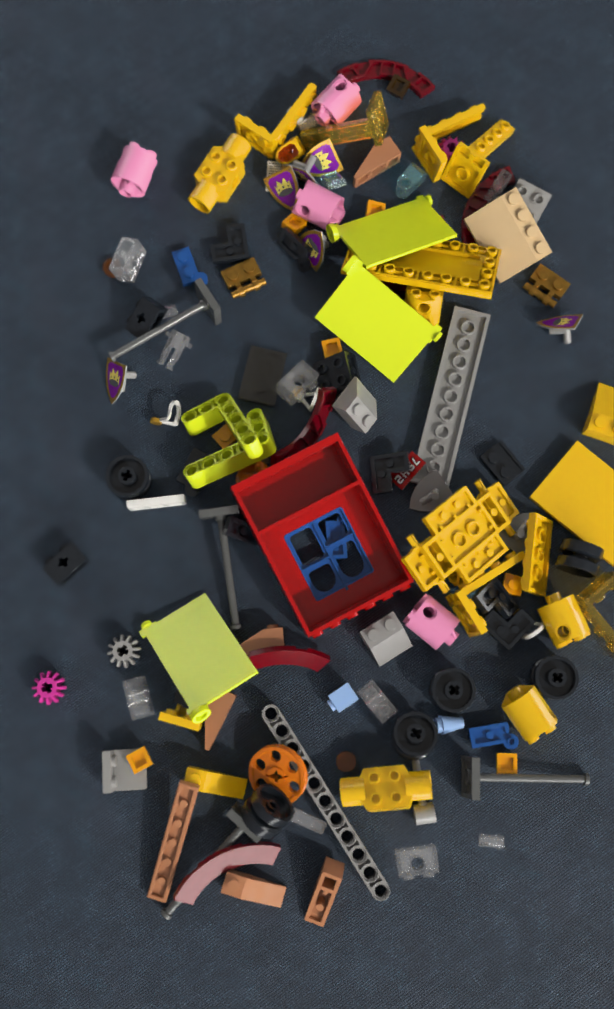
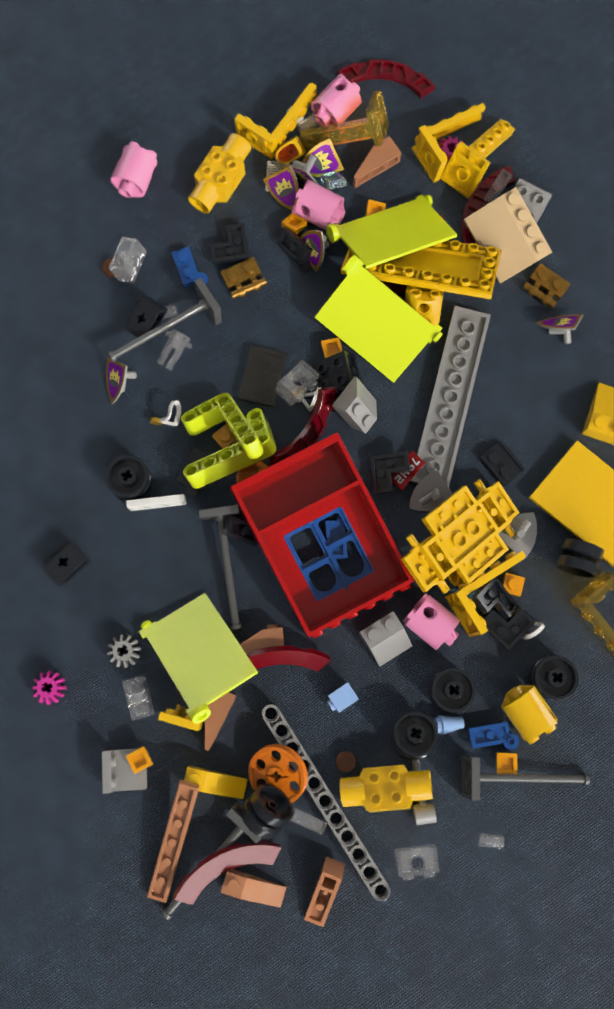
clear brick [356,679,398,724] -> none
dark brown plate [386,74,411,100] -> none
clear light blue piece [395,162,428,199] -> none
yellow plate [520,513,553,597] -> none
yellow cylinder [537,591,590,649] -> none

